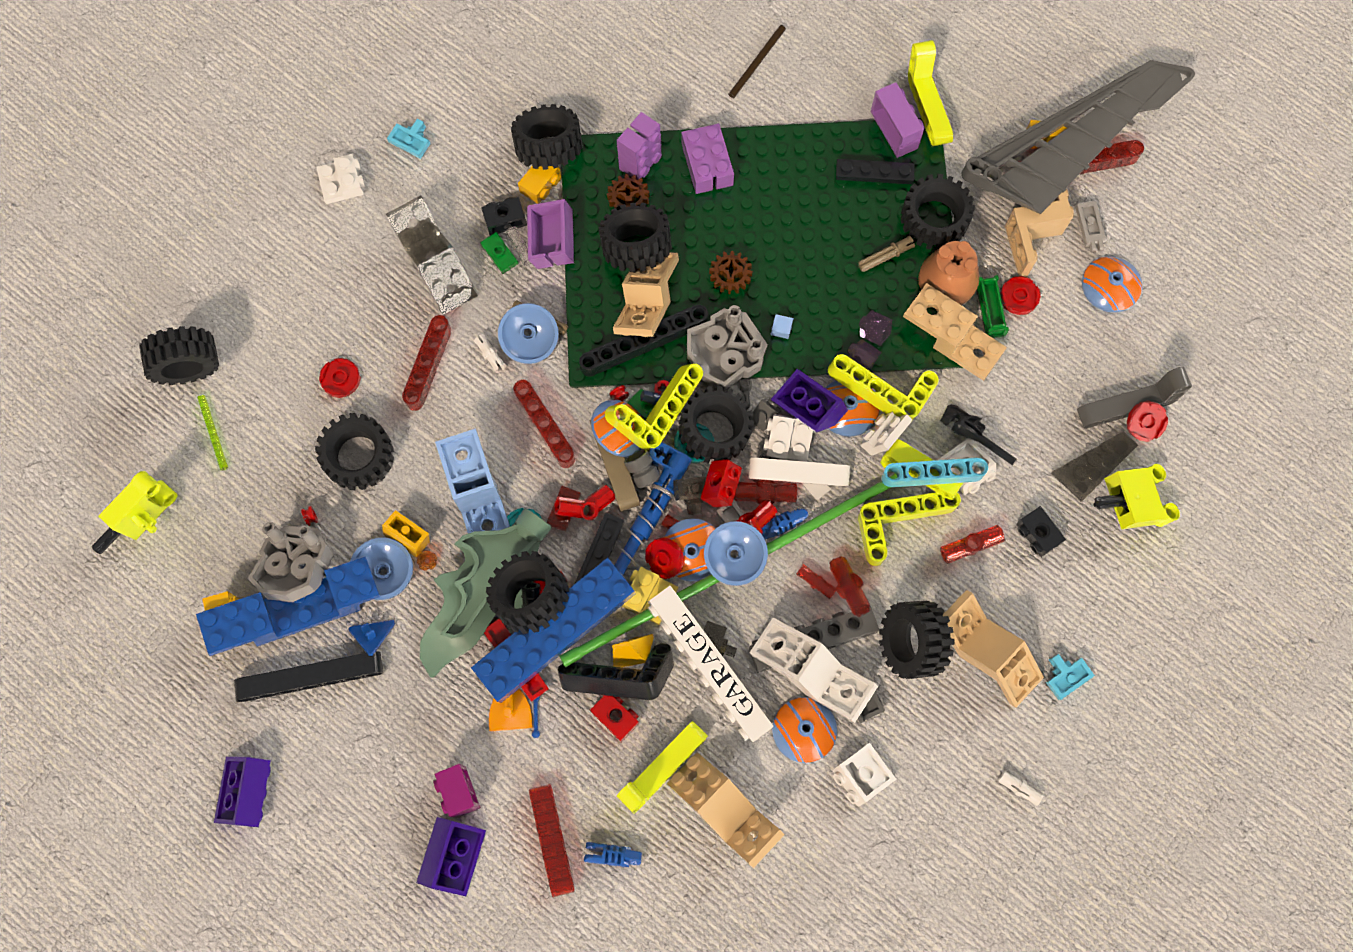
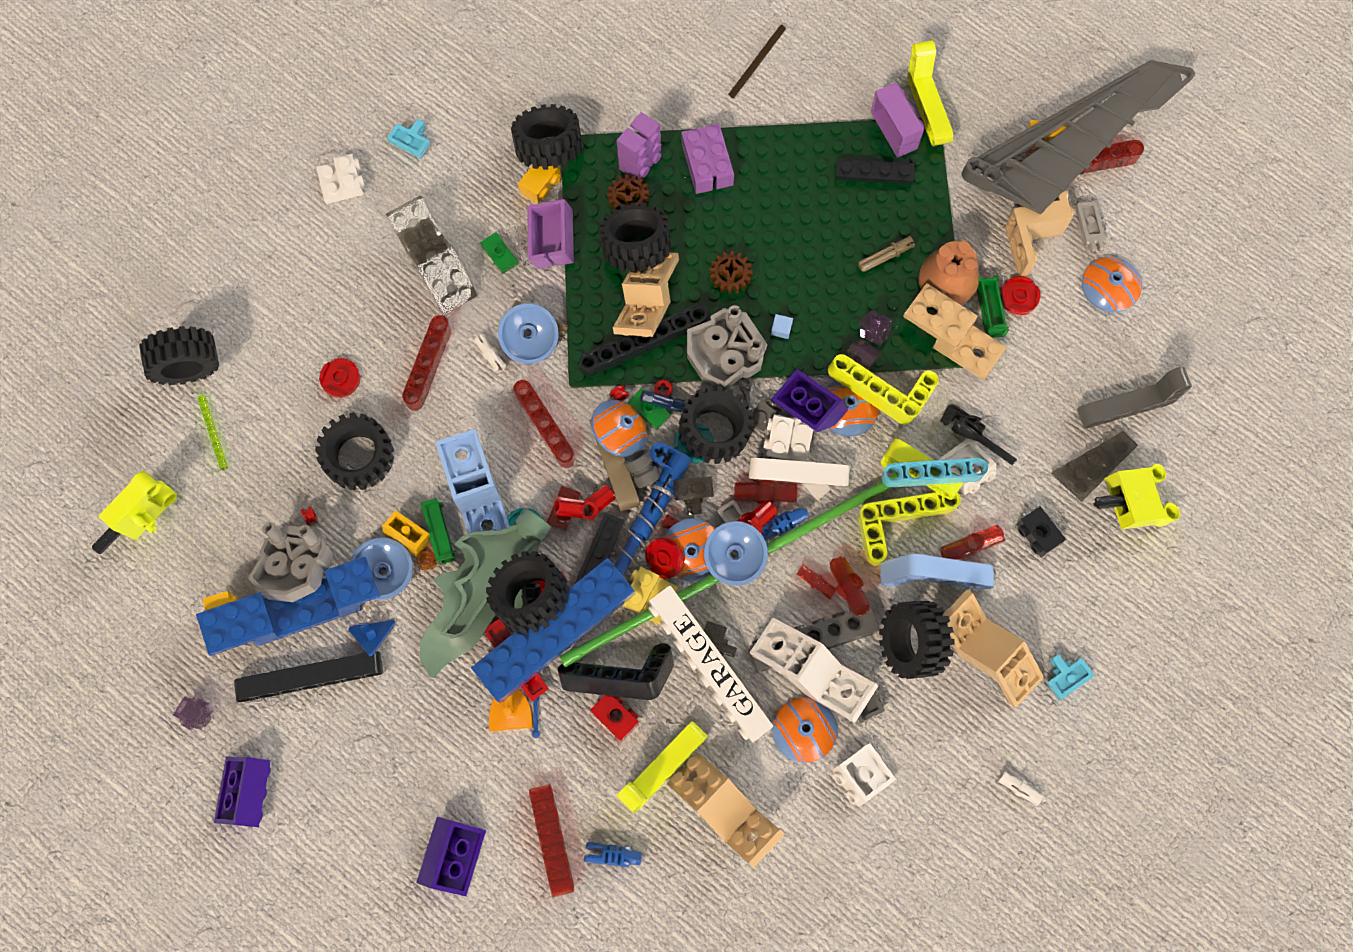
magenta brick [433,764,481,818] -> none
black brick [481,196,527,236] -> none
neon yellow beam [605,364,703,449] -> none
yellow slope [612,634,654,667] -> none
red brick [700,460,742,507] -> none
white plate [860,412,912,456] -> none
black tyre [901,174,975,250] -> none
tile [1127,401,1168,442] -> none
none -> clear purple brick [173,696,213,731]
none -> green container [421,498,458,565]
none -> light blue beam [880,554,994,589]

